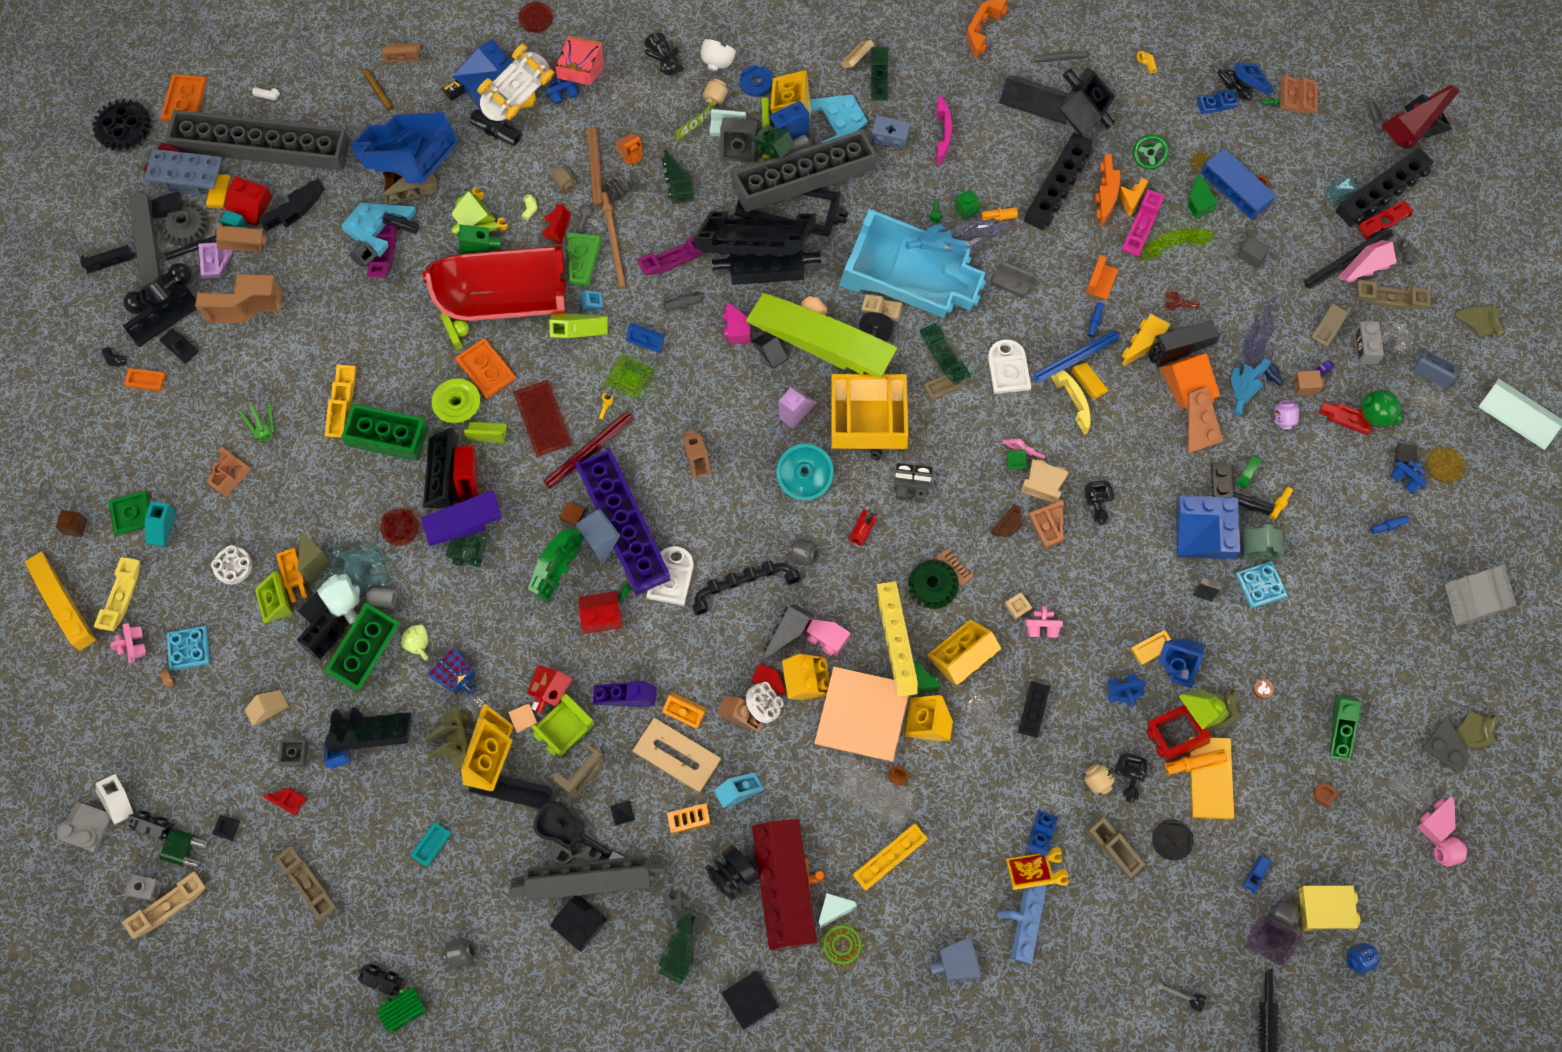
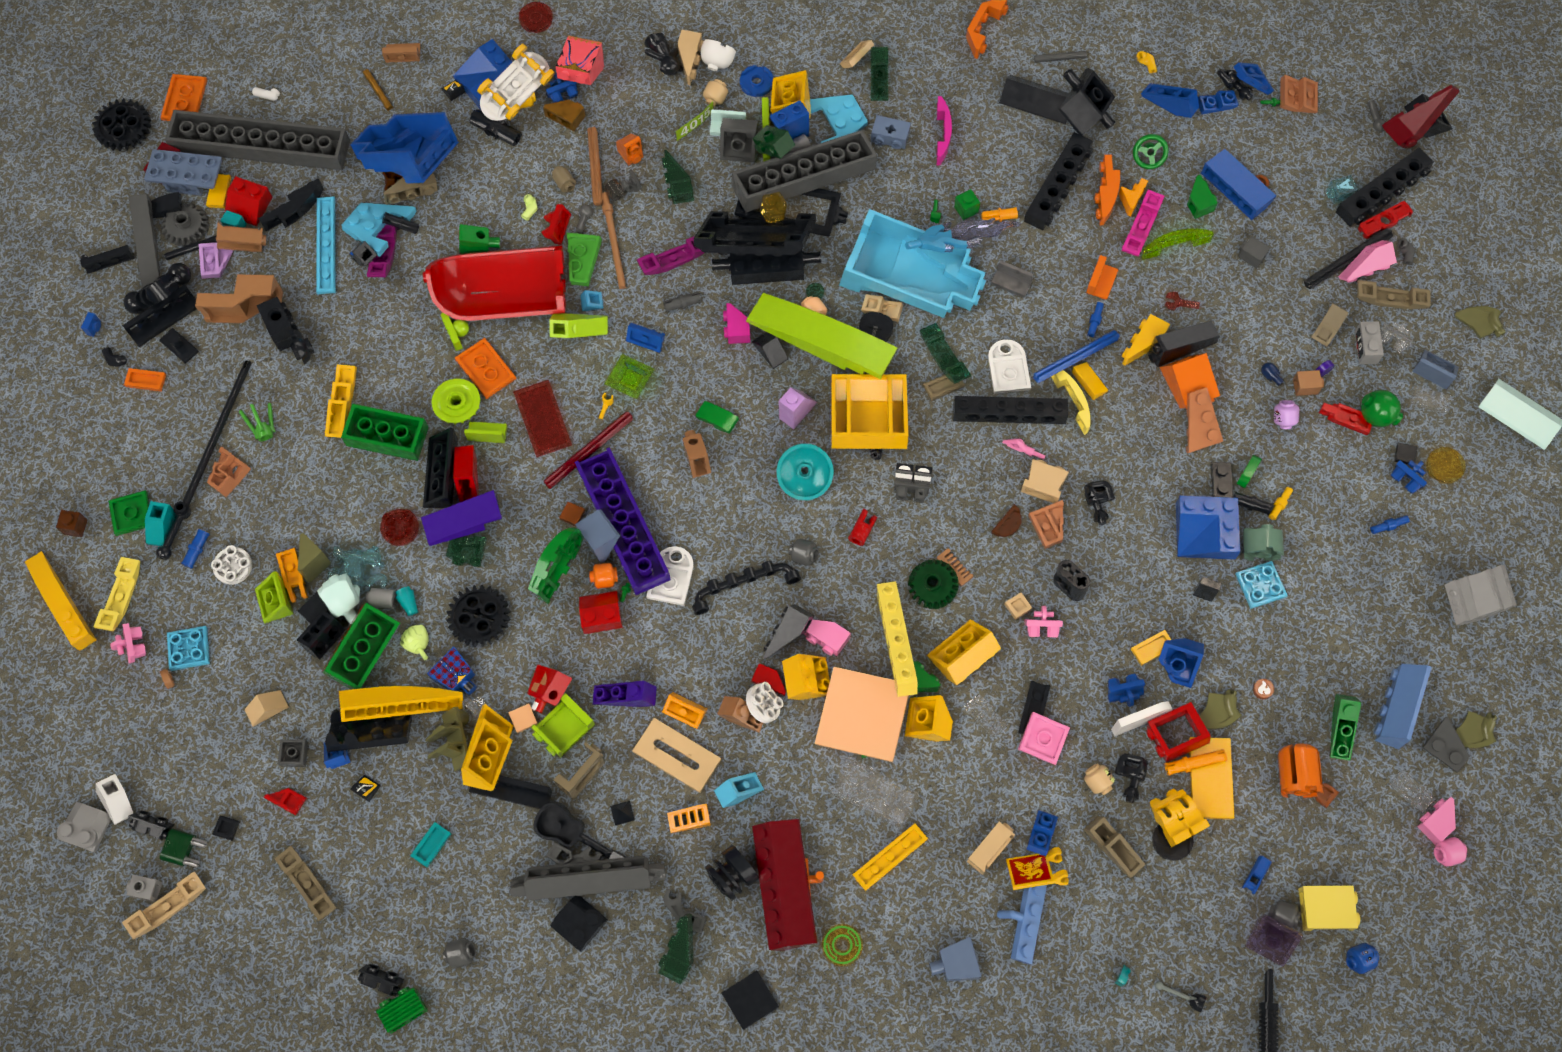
lime torso [451,187,508,236] -> none
light aqua slope [818,893,857,928] -> none
dark orange tile [888,766,909,786] -> none
green tile [1006,449,1027,470] -> none
lime slope [1179,688,1229,730] -> none
clear yellow plate [1190,152,1209,170] -> none
piece [1231,295,1277,416] -> none
none -> blue plate [81,312,101,337]
none -> black bar [156,360,251,560]
none -> blue pin [181,529,210,569]
none -> black brick [256,297,315,364]
none -> medium azure tile [316,196,336,294]
none -> yellow slope [339,686,463,722]
none -> slope [350,775,381,802]
none -> teal cone [395,586,419,617]
none -> black gear [446,585,511,647]
none -> pearl gold slope [543,100,586,131]
none -> orange head [589,563,618,589]
none -> tan slope [678,30,703,85]
none -> green slope [695,401,739,434]
none -> clear yellow panel [760,192,787,223]
none -> clear green tile [806,283,824,299]
none -> black brick [953,396,1068,424]
none -> tan window [967,822,1015,875]
none -> bright pink tile [1018,712,1070,765]
none -> black connector [1053,560,1091,601]
none -> white tile [1111,701,1173,736]
none -> teal tile [1115,965,1131,987]
none -> blue slope [1141,83,1199,118]
none -> yellow hips [1150,788,1210,848]
none -> orange cylinder [1278,743,1324,798]
none -> medium blue slope [1374,664,1432,749]

